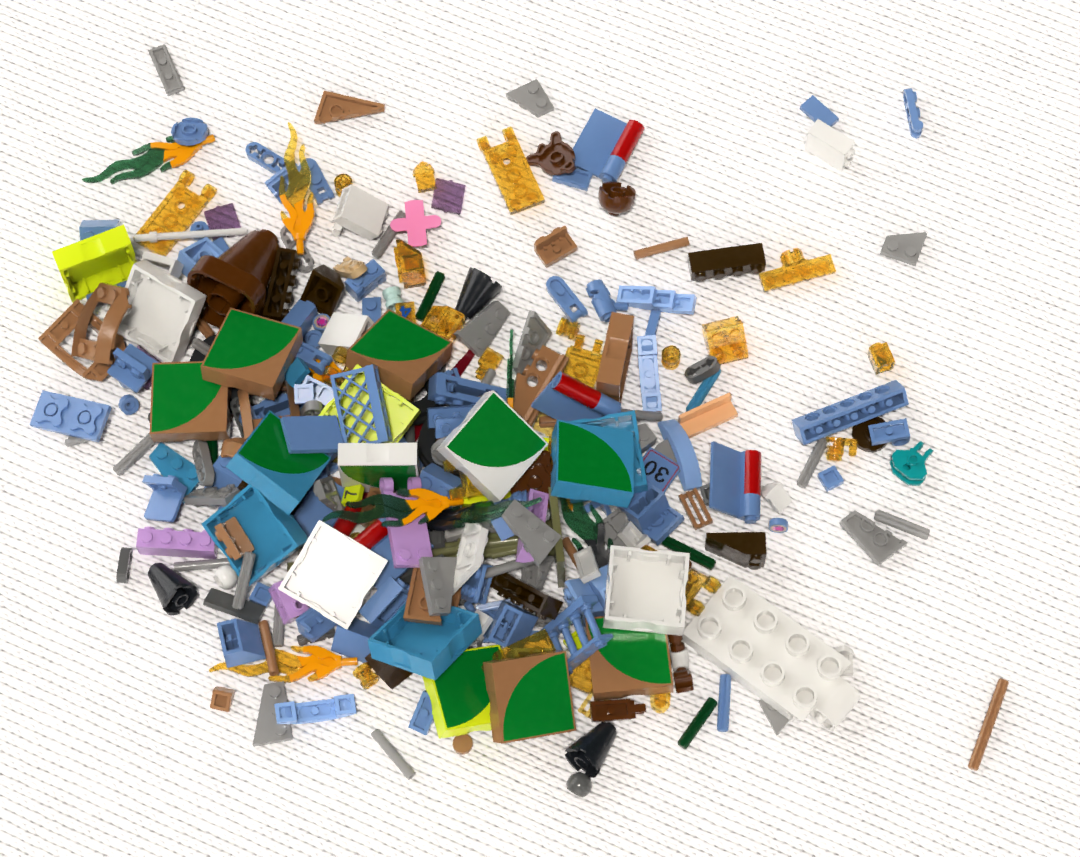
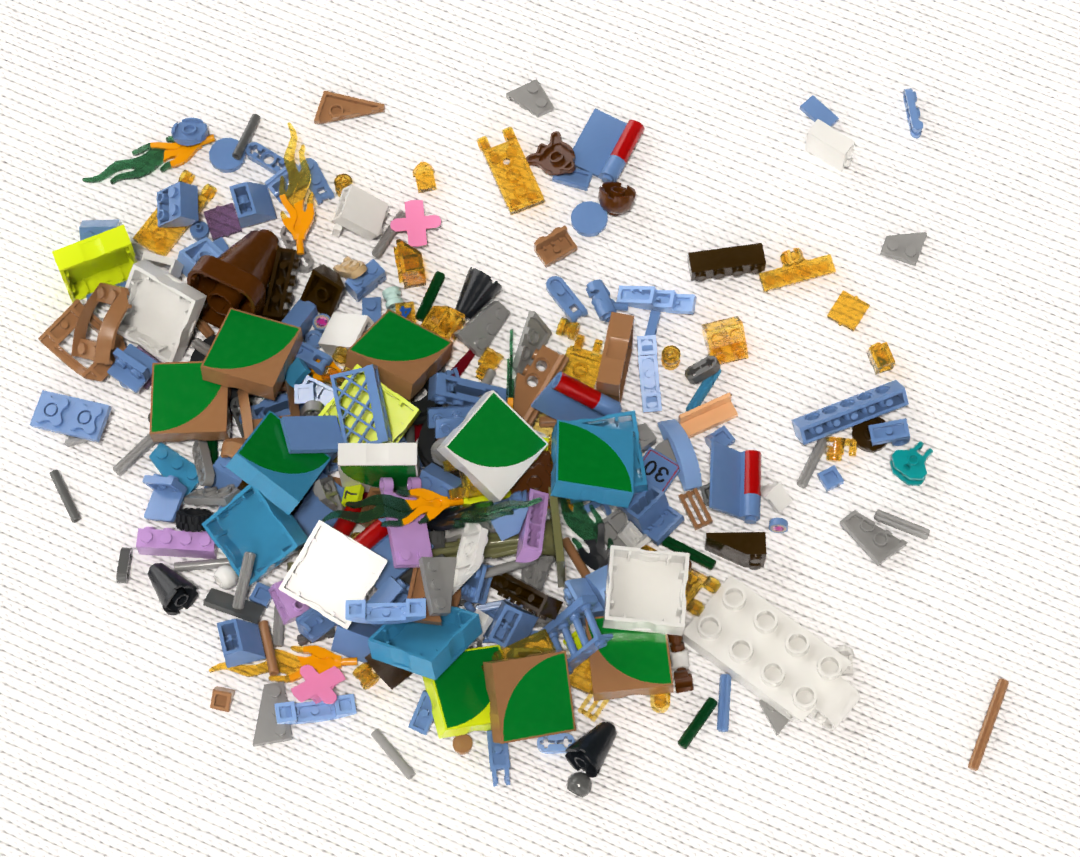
medium blue tile [118,394,139,415] -> none
white bar [134,227,247,243] -> none
light grey tile [148,44,184,96] -> none
medium nougat bracket [214,517,255,560] -> none
clear purple piece [431,178,466,215] -> none
light grey wing [502,499,562,567] -> none
white tile [573,546,601,584] -> none
reddish brown hinge [590,699,646,723] -> none
light grey piece [621,409,663,422] -> none
medium nougat piece [633,237,690,260] -> none
none -> dark grey piece [49,469,81,523]
none -> medium blue slope [156,181,199,228]
none -> black tyre [176,508,212,532]
none -> medium blue tile [209,138,246,173]
none -> medium blue slope [229,182,277,228]
none -> dark grey piece [232,114,260,160]
none -> bright pink piece [291,665,346,704]
none -> light blue slope [345,598,426,624]
none -> medium blue hinge [487,730,510,787]
none -> light blue beam [537,733,575,754]
none -> medium blue tile [571,201,608,237]
none -> medium blue tile [704,425,736,450]
none -> clear yellow piece [827,290,870,332]

